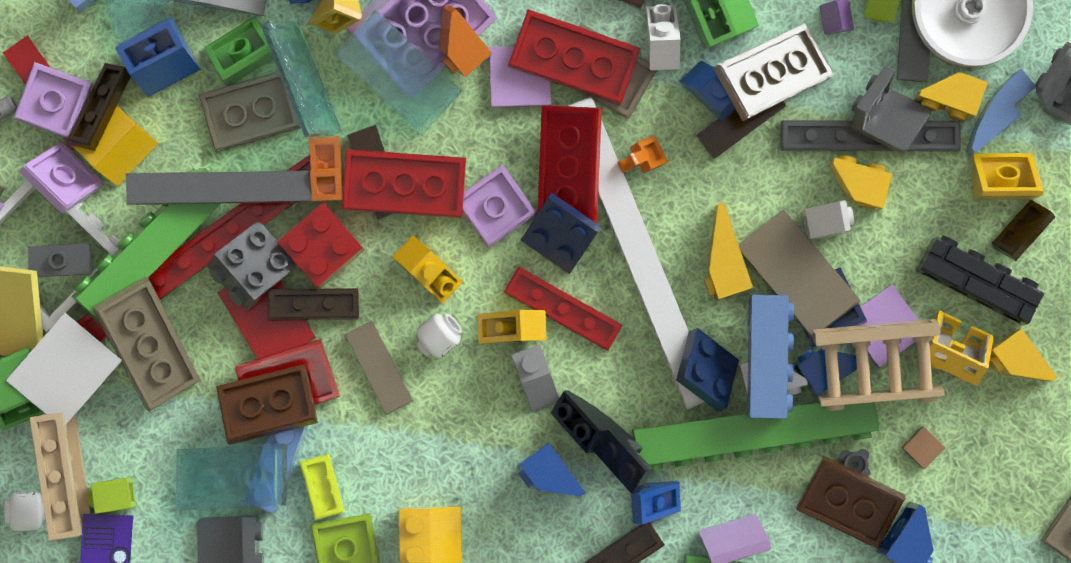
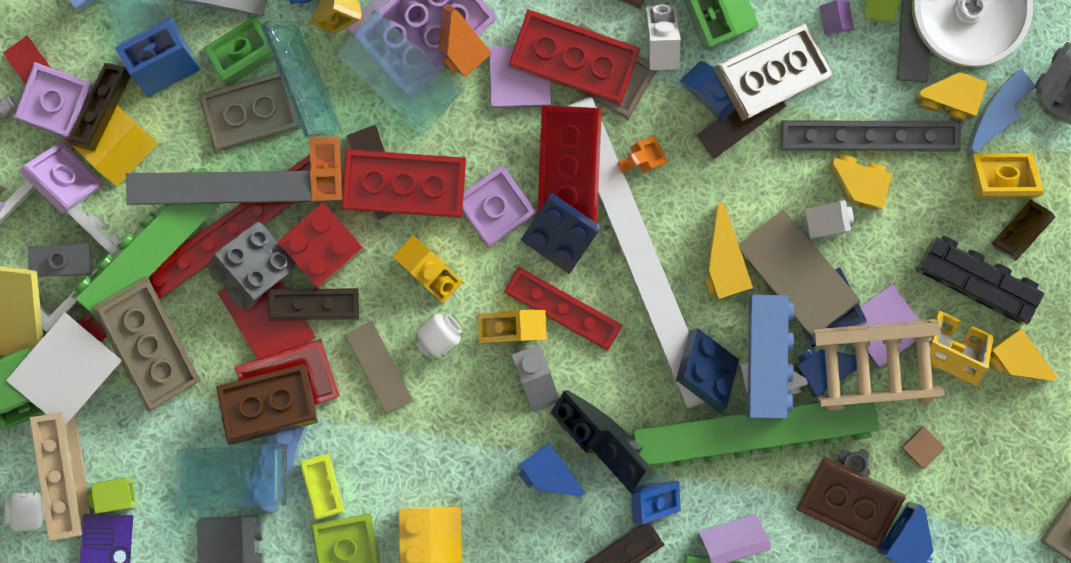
dark grey bracket [851,66,931,153] -> none

